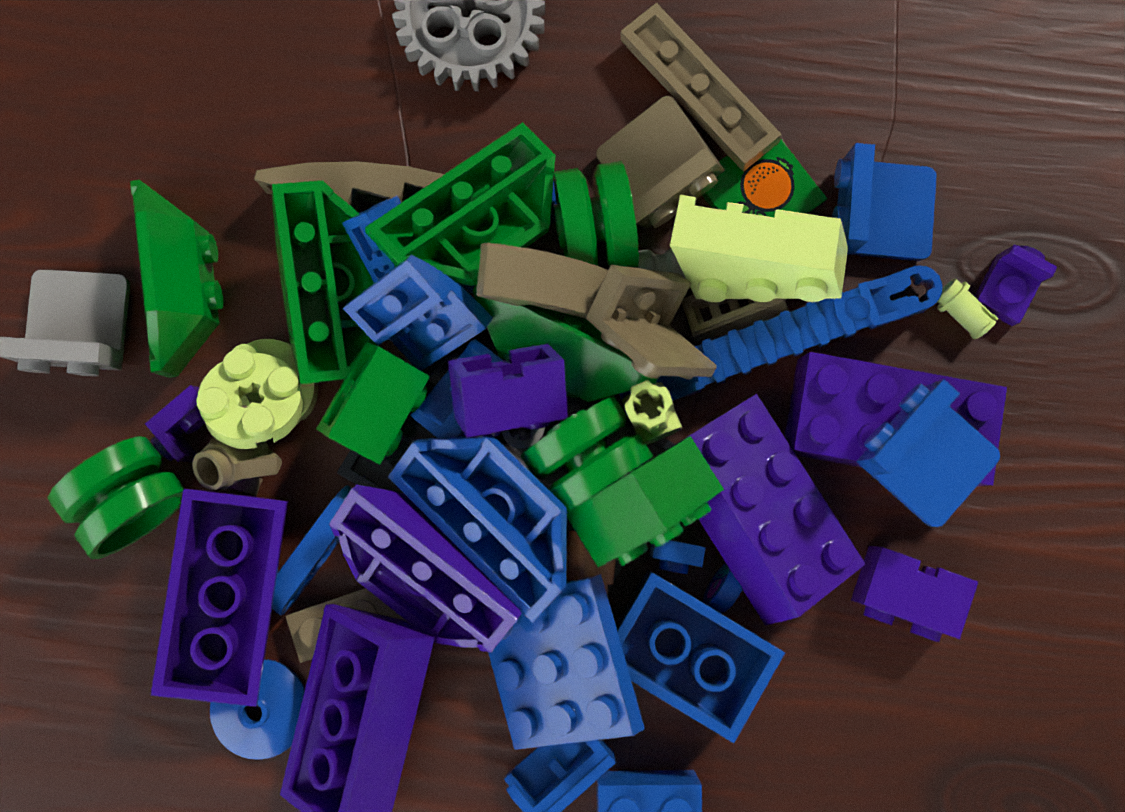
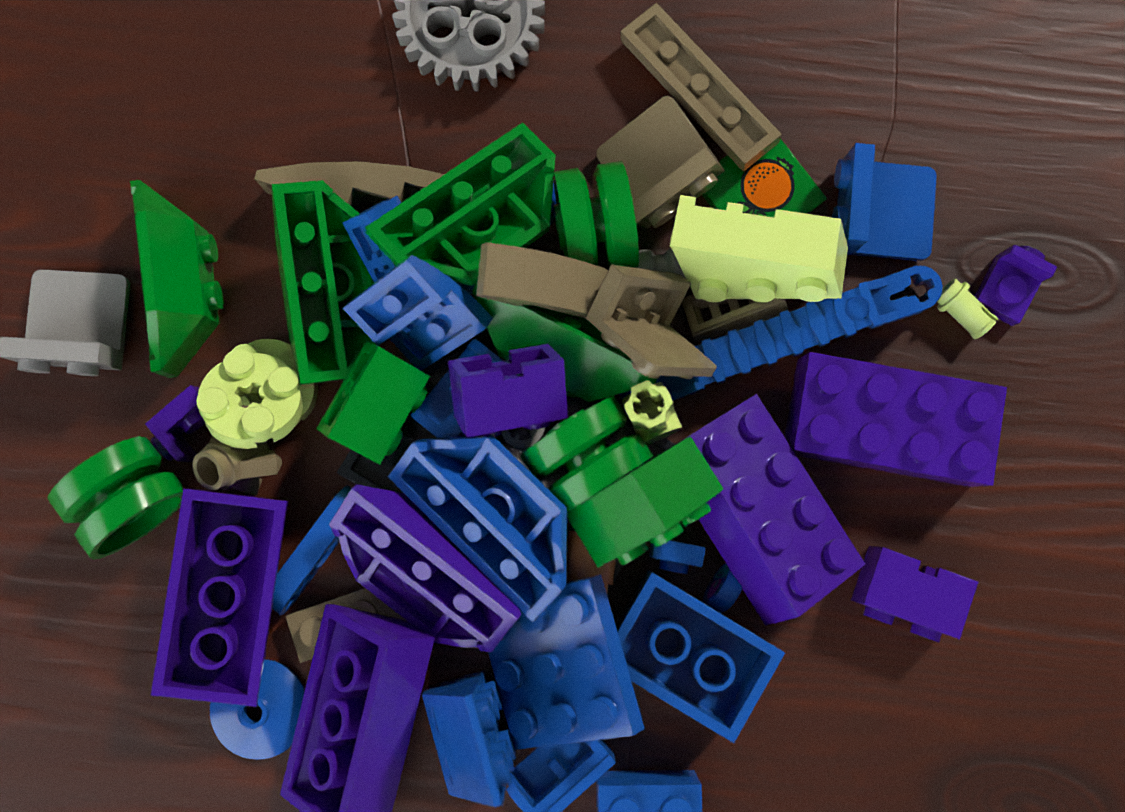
blue bracket [856,379,1000,527] -> none
none -> blue slope [422,670,516,807]

